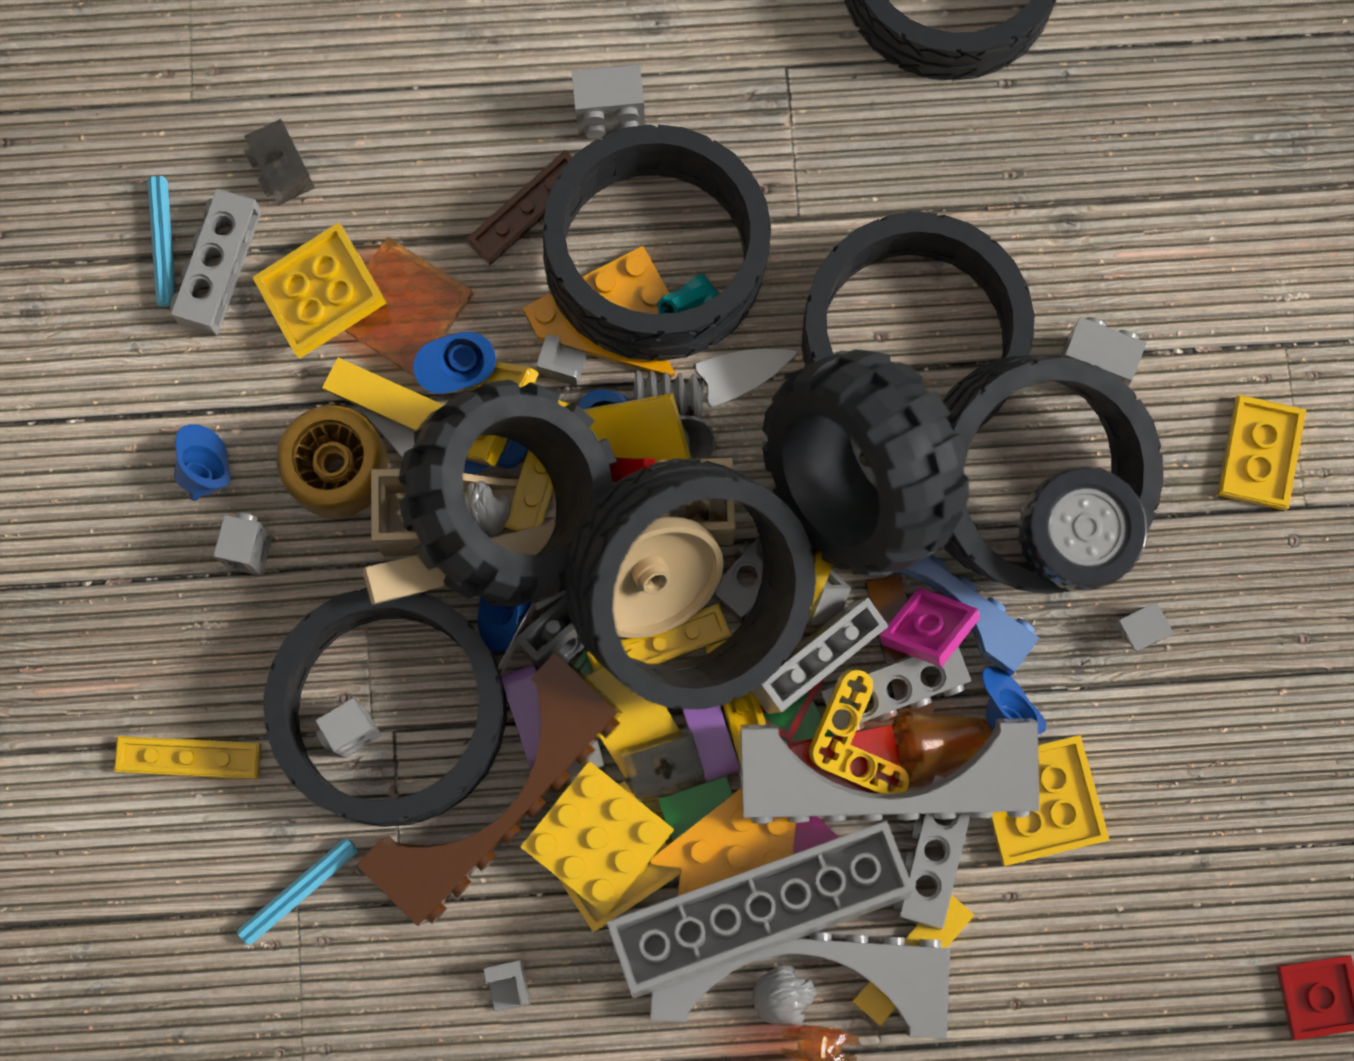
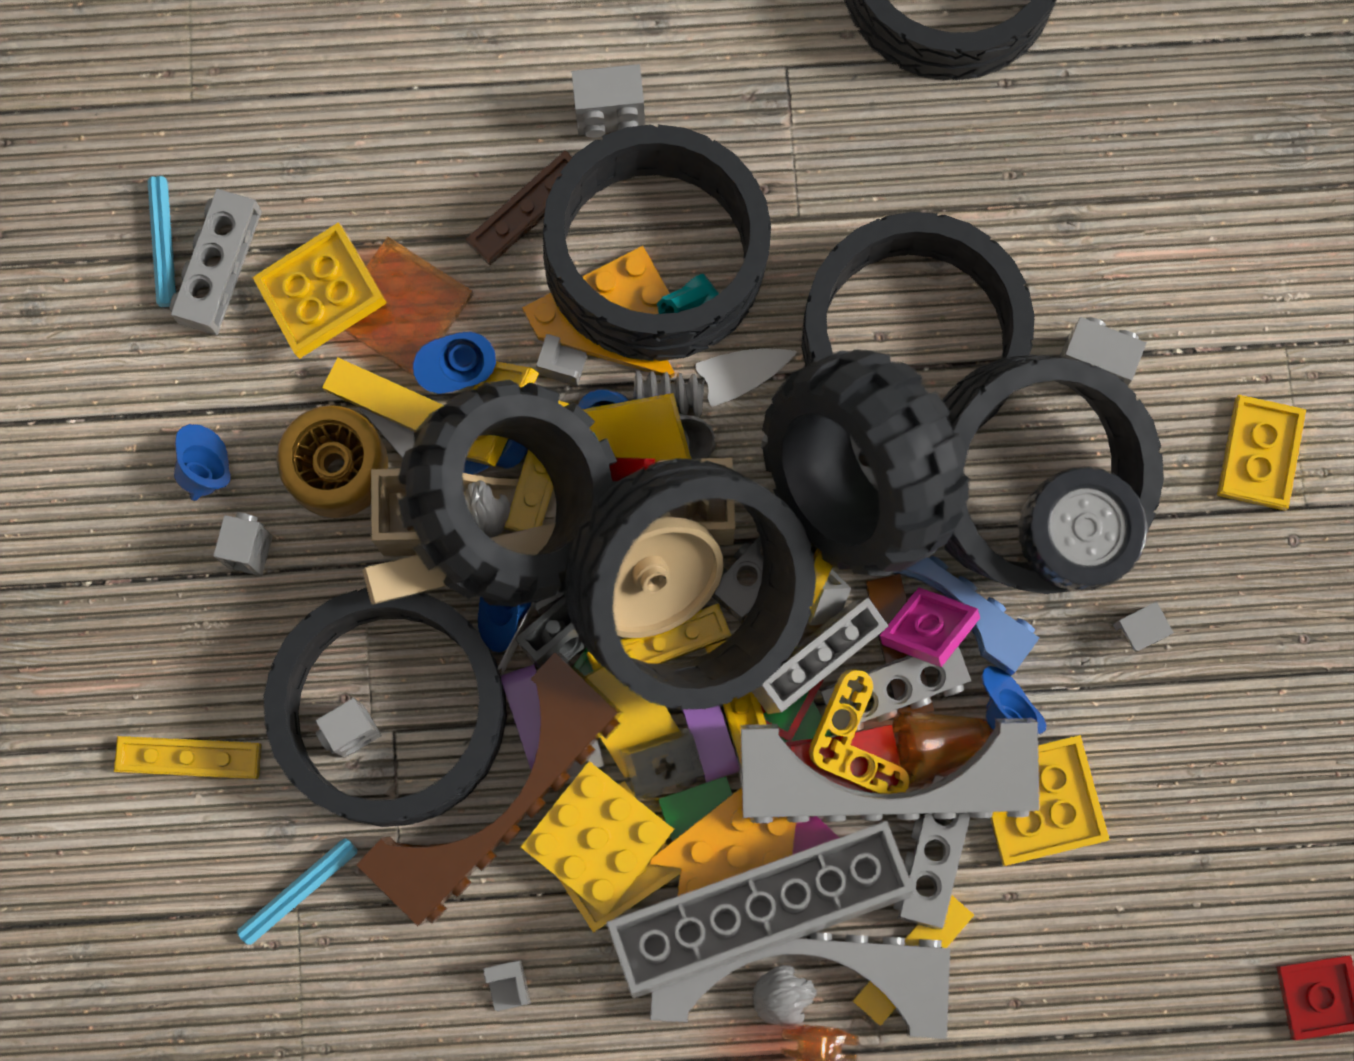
clear smoke brick [244,119,315,205] -> none

